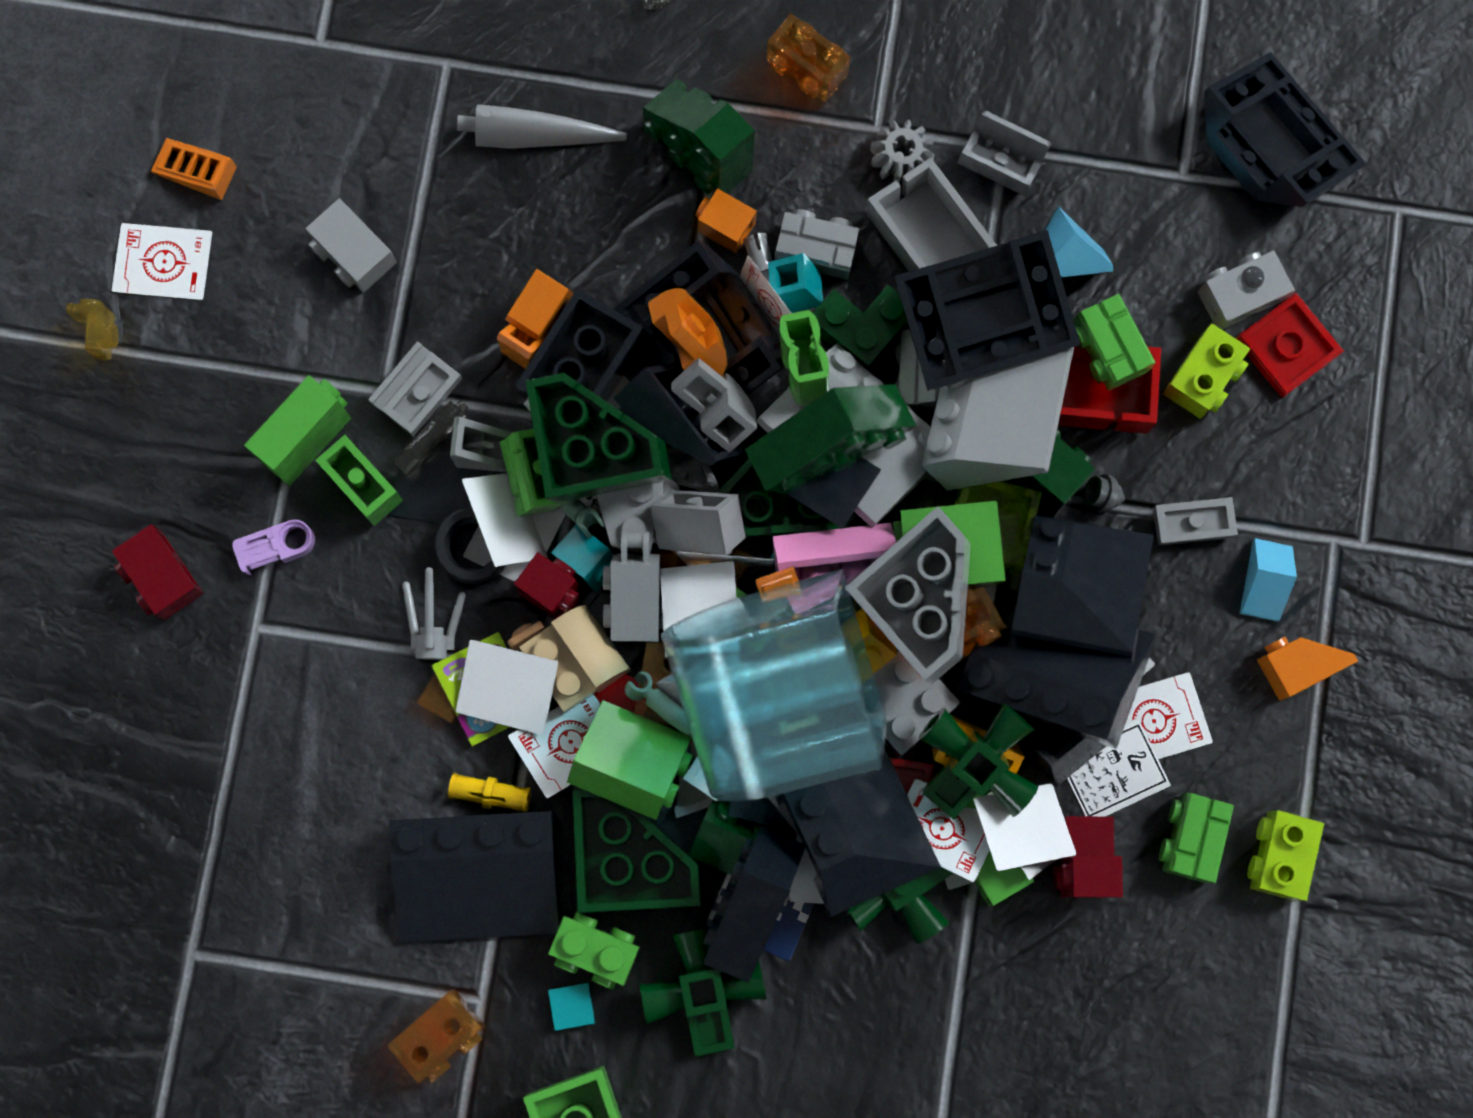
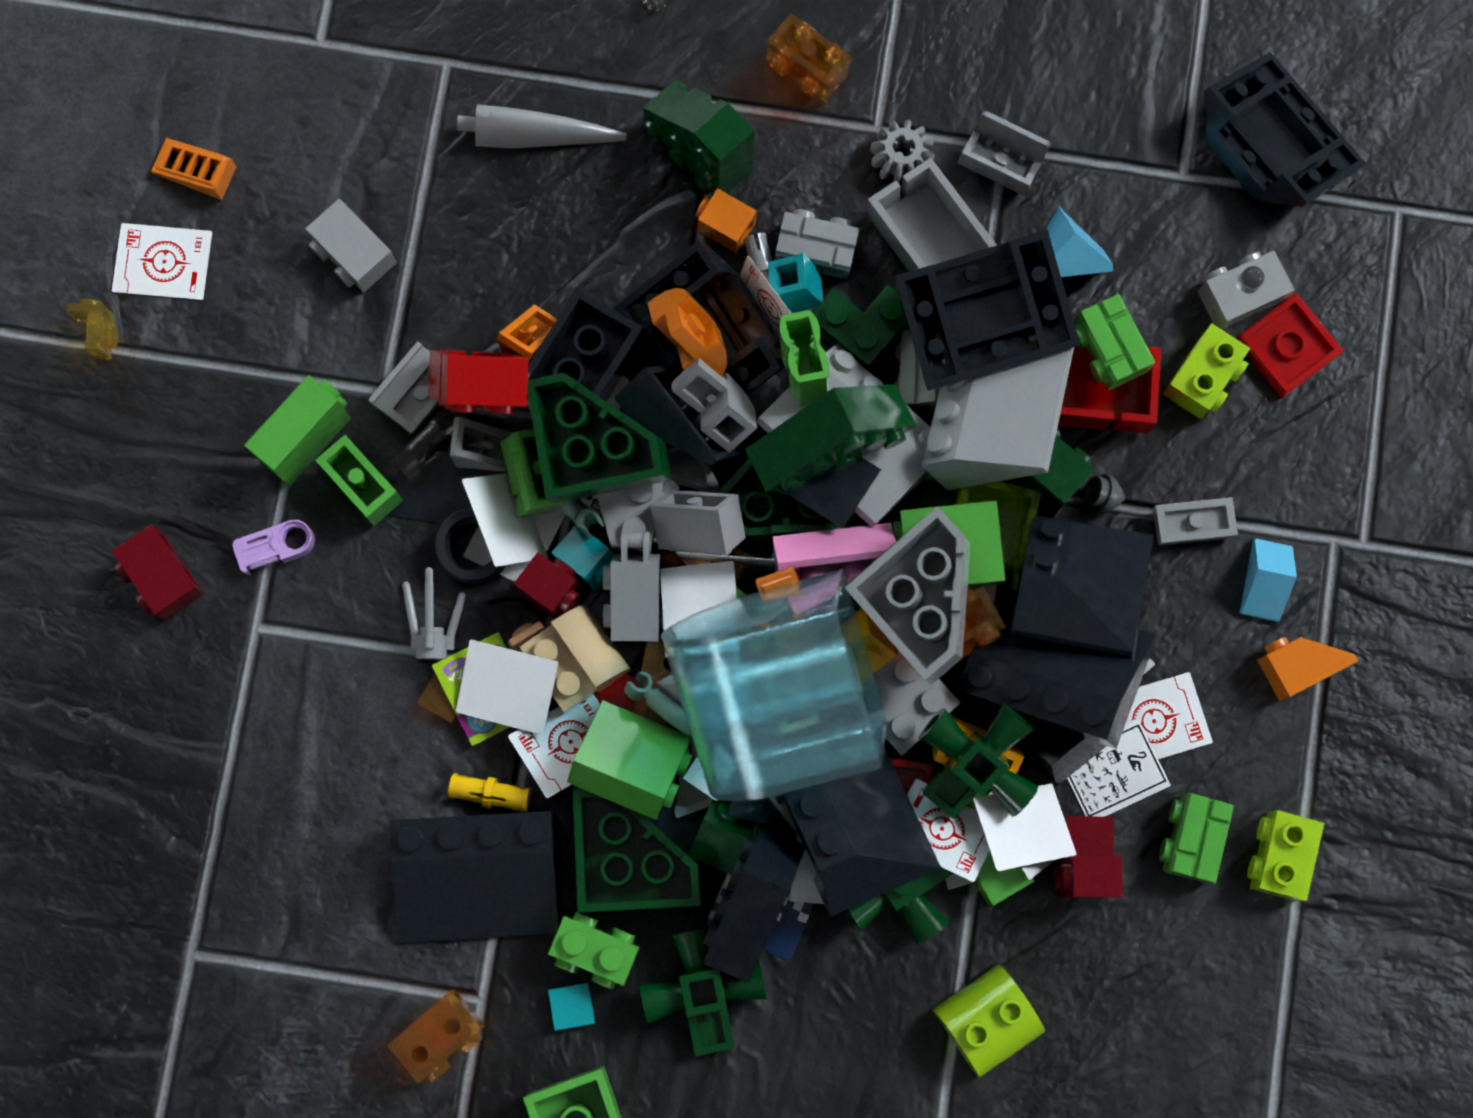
orange slope [506,269,574,341] -> none
none -> red piece [428,350,529,414]
none -> lime brick [932,964,1045,1078]

